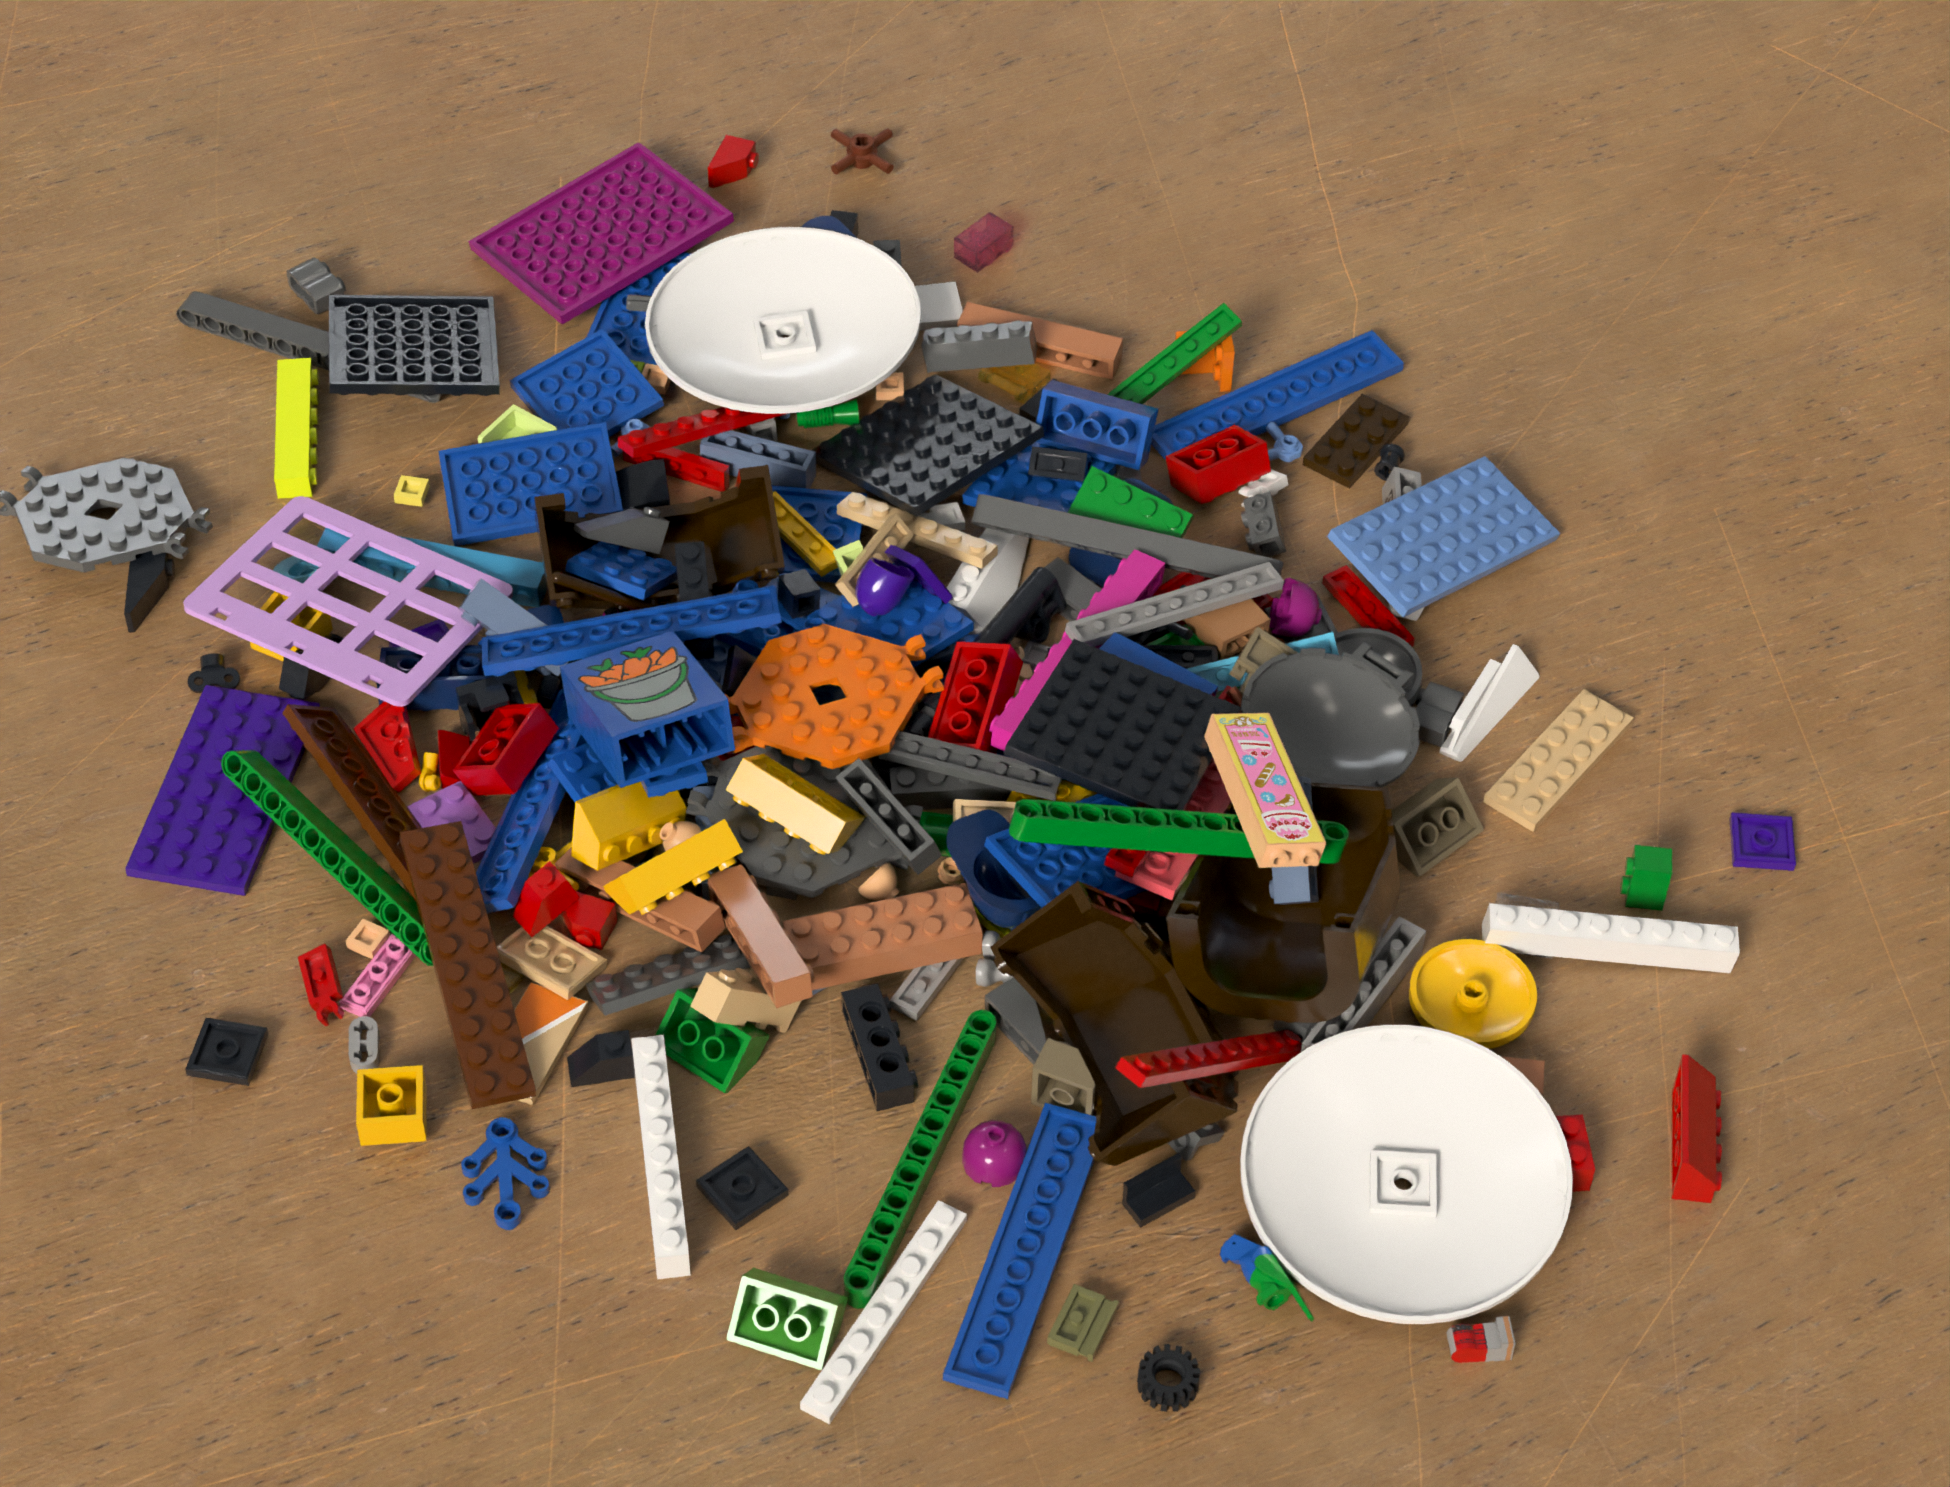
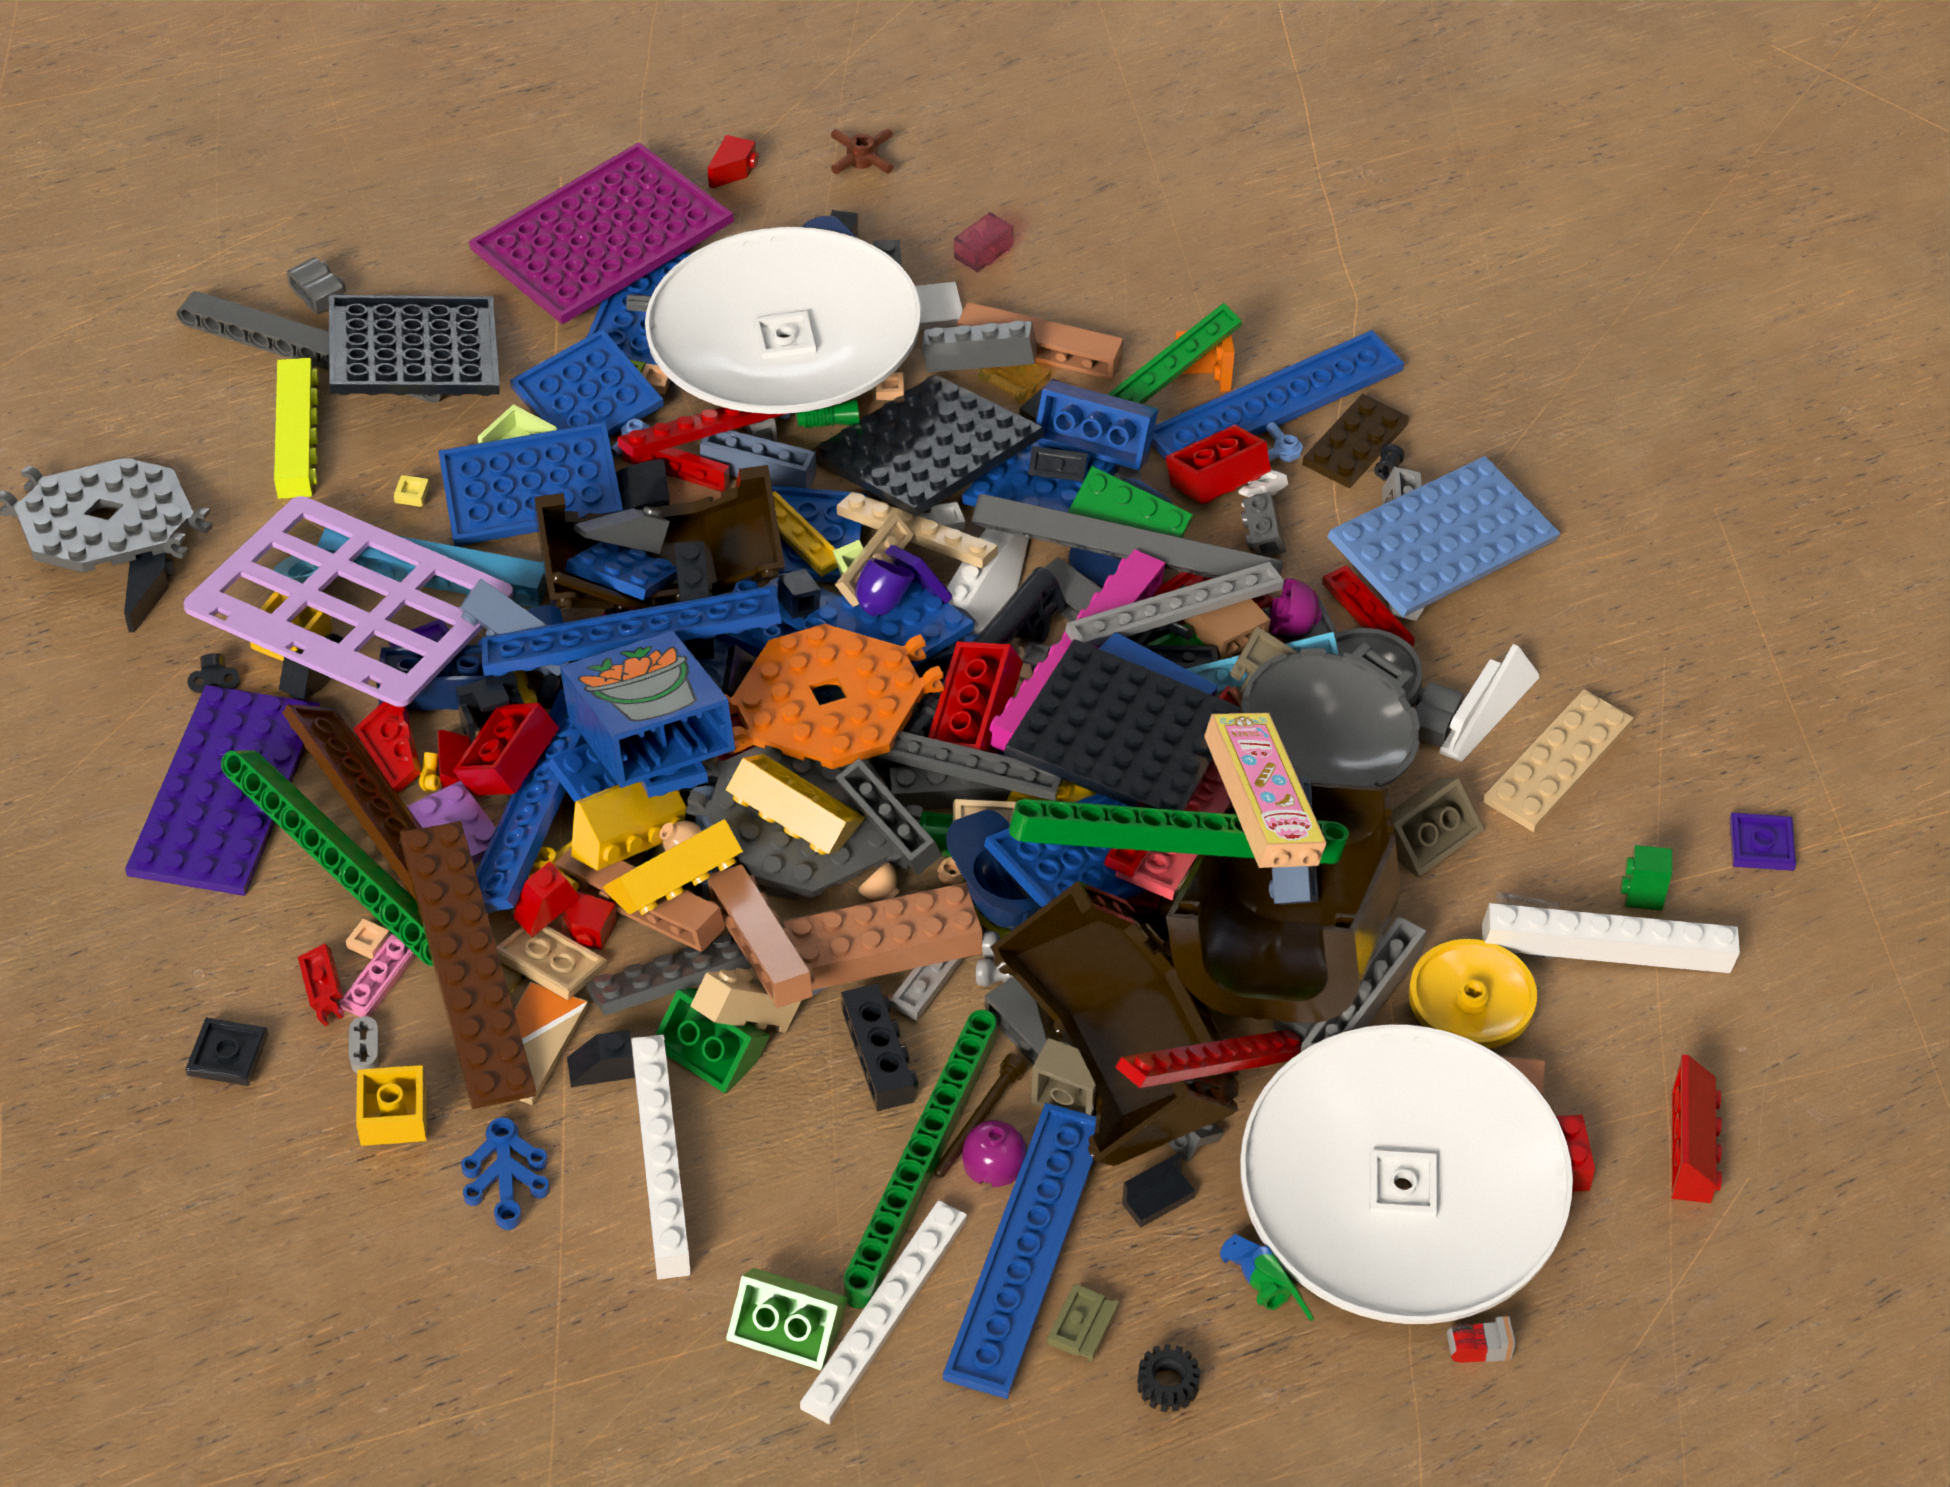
black plate [696,1146,789,1230] -> none
none -> dark brown piece [934,1053,1028,1178]

